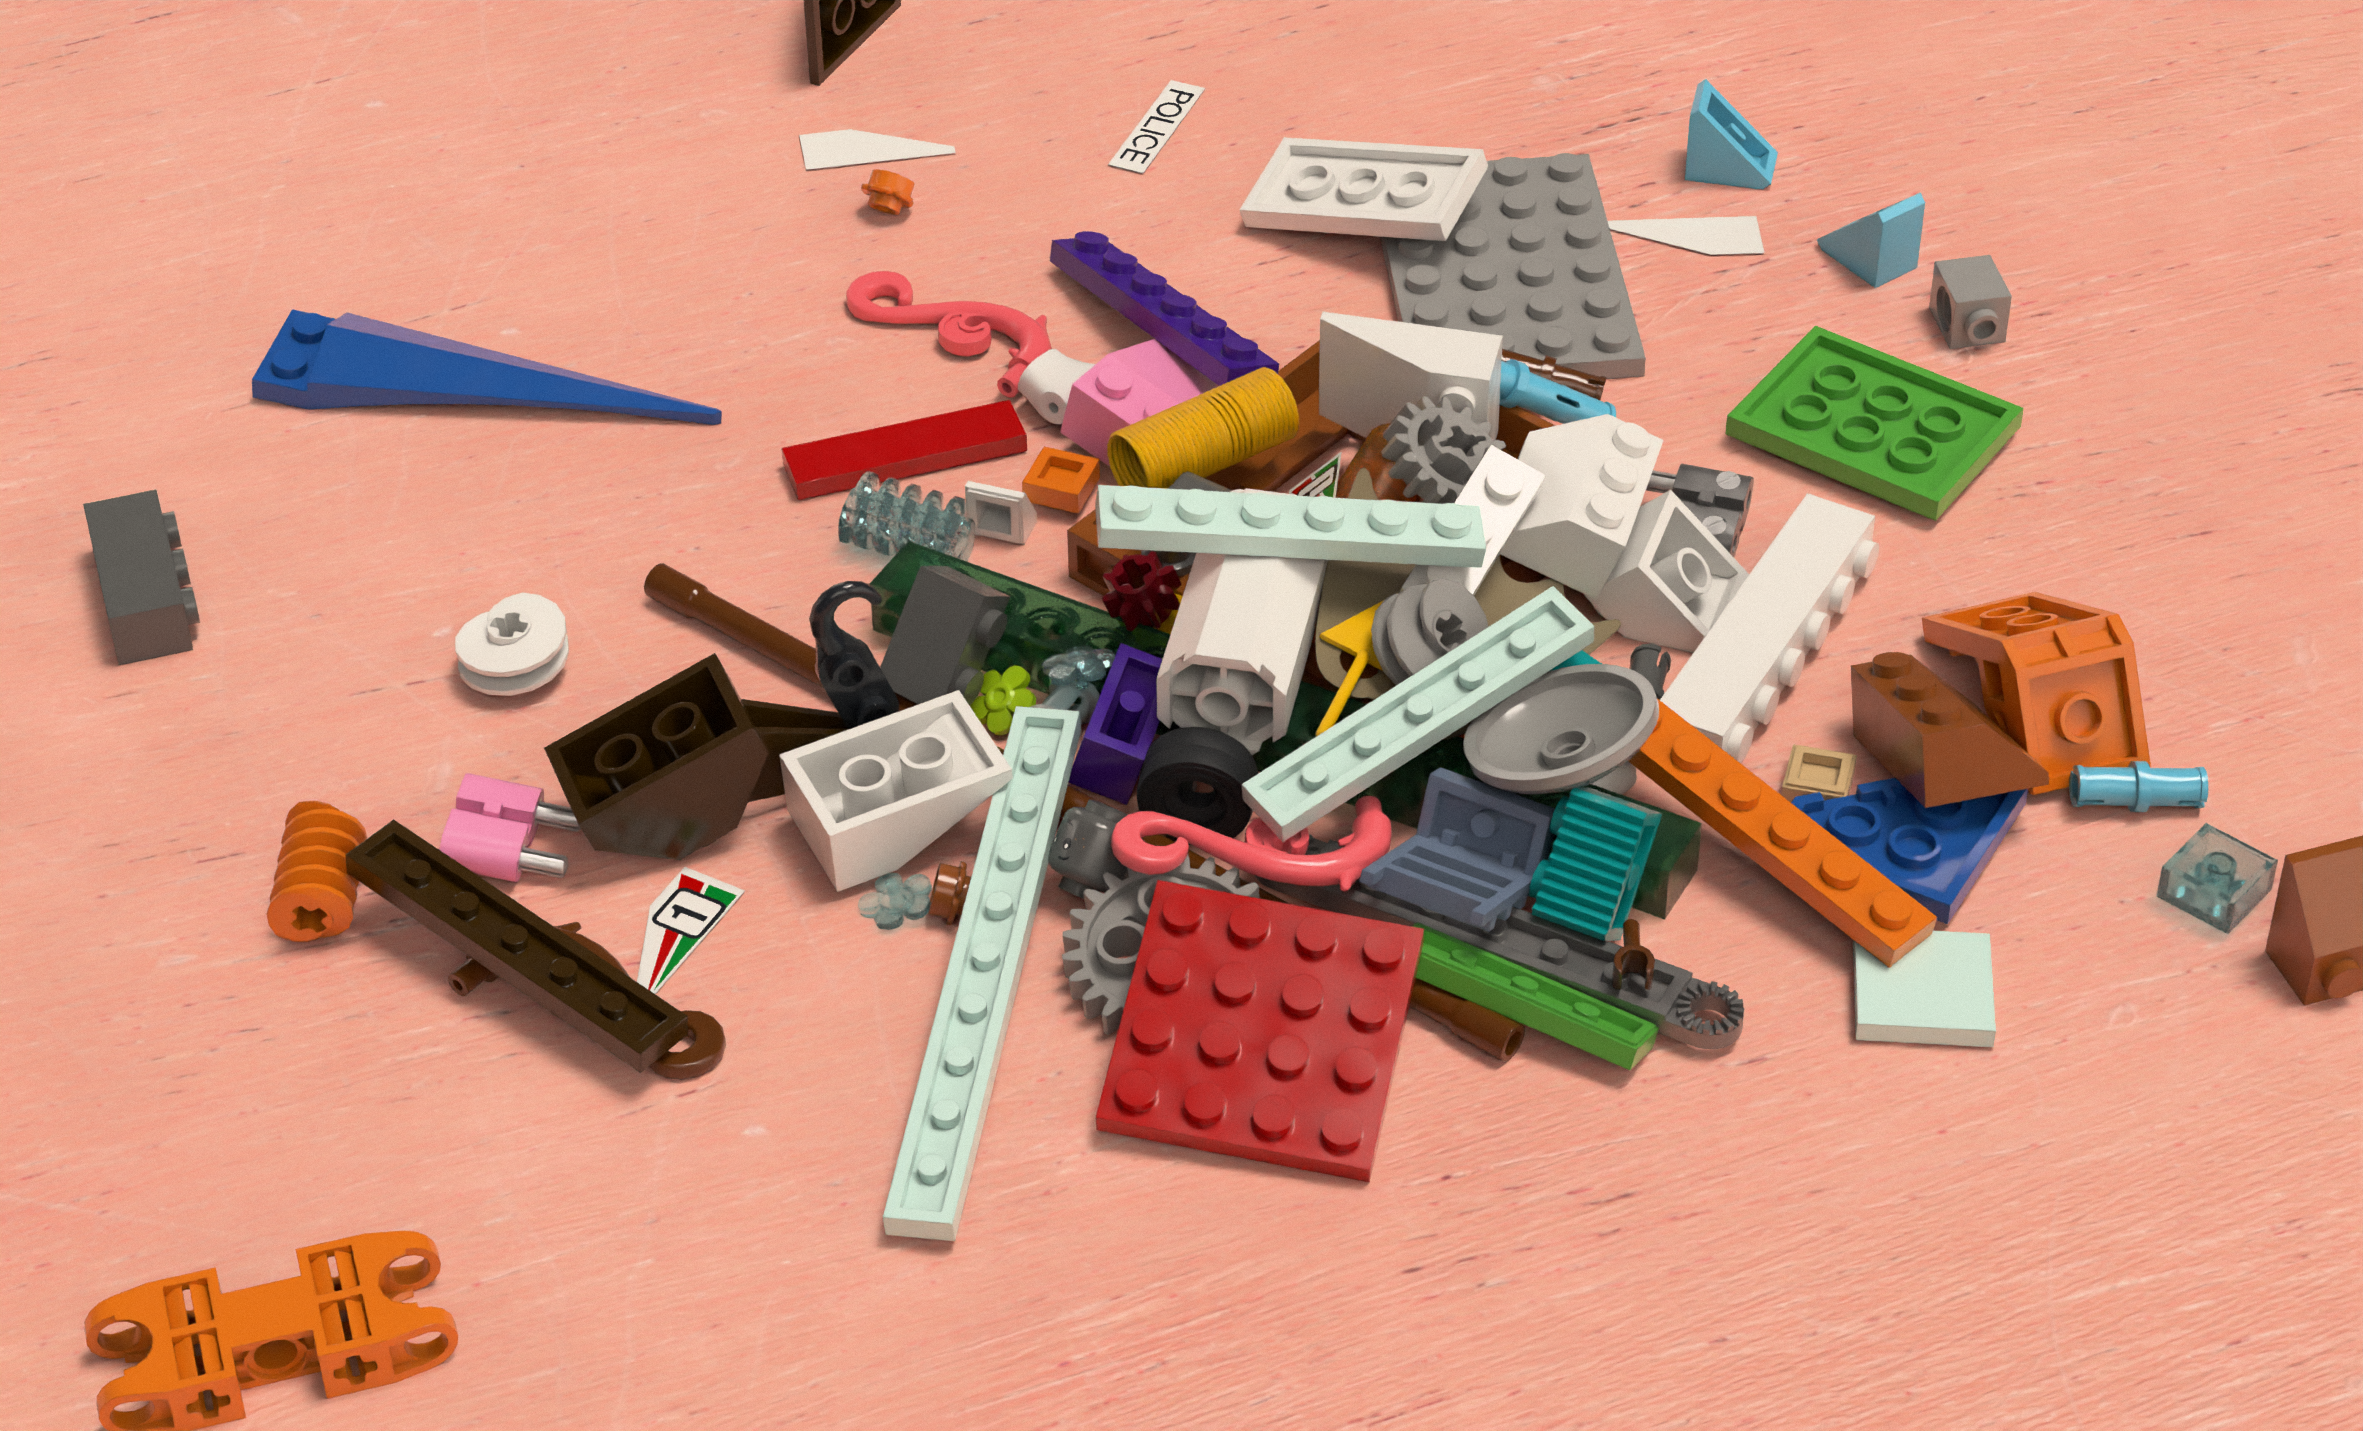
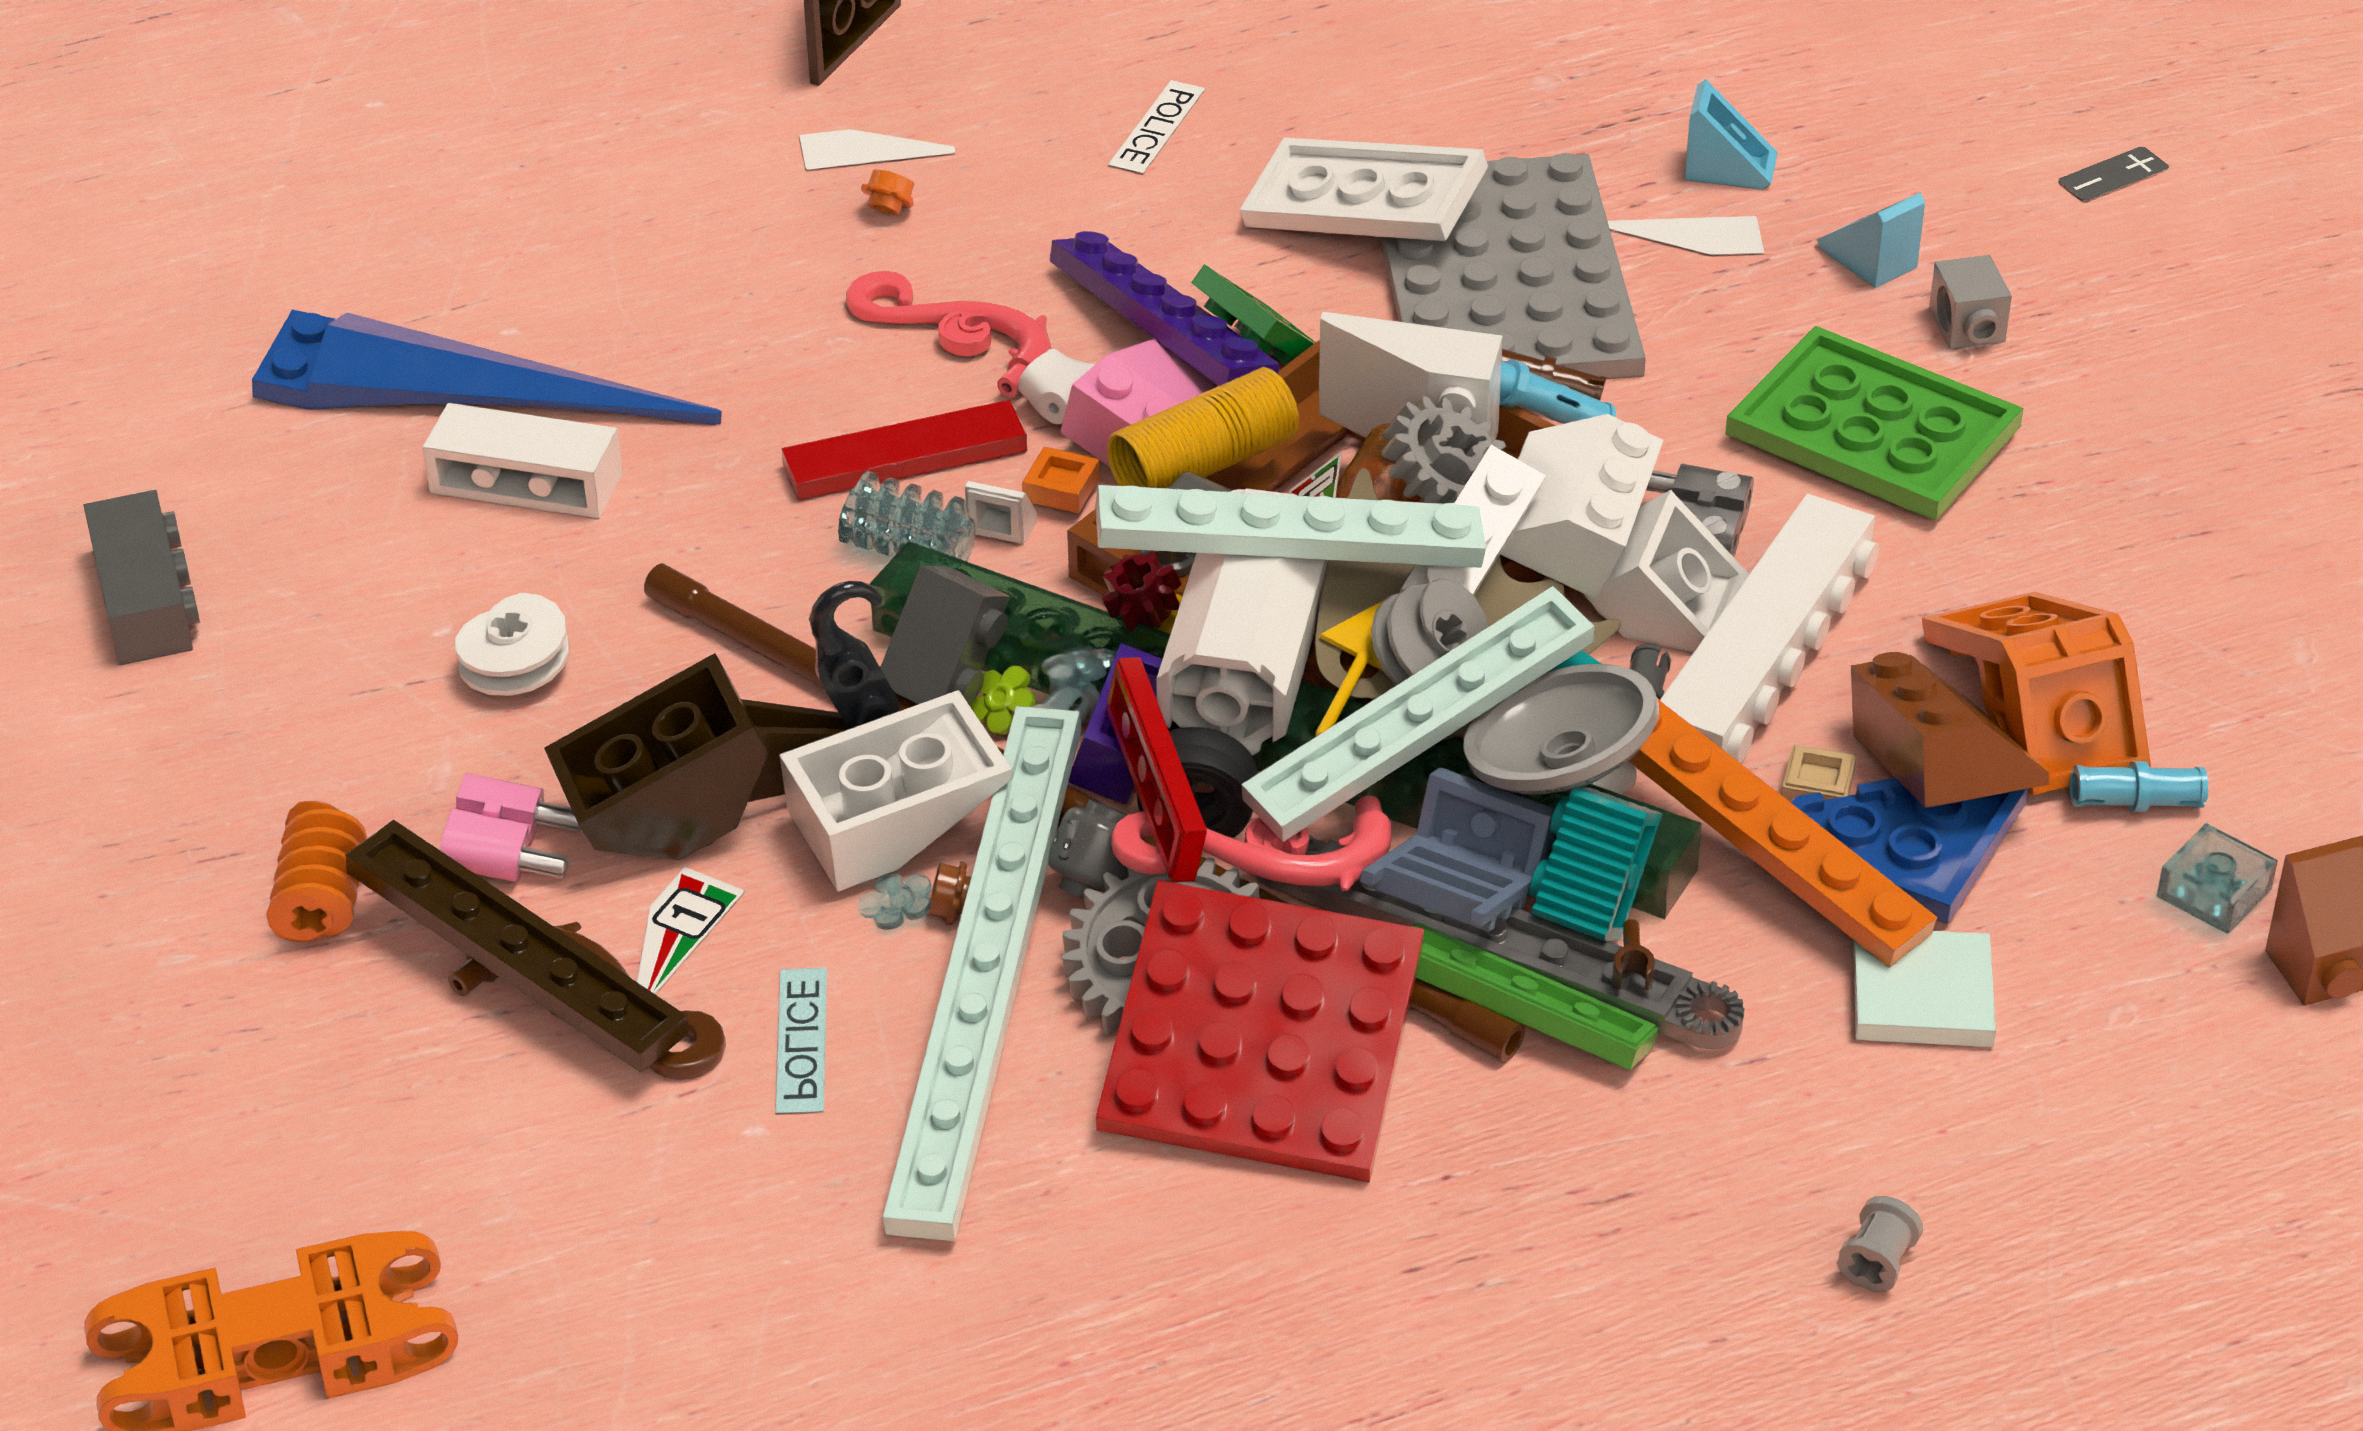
none -> brick [423,403,623,519]
none -> clear light blue sticker [776,967,827,1113]
none -> red tile [1106,657,1207,883]
none -> green plate [1191,264,1316,365]
none -> light grey bush [1837,1196,1923,1292]
none -> dark grey sticker [2059,146,2169,201]

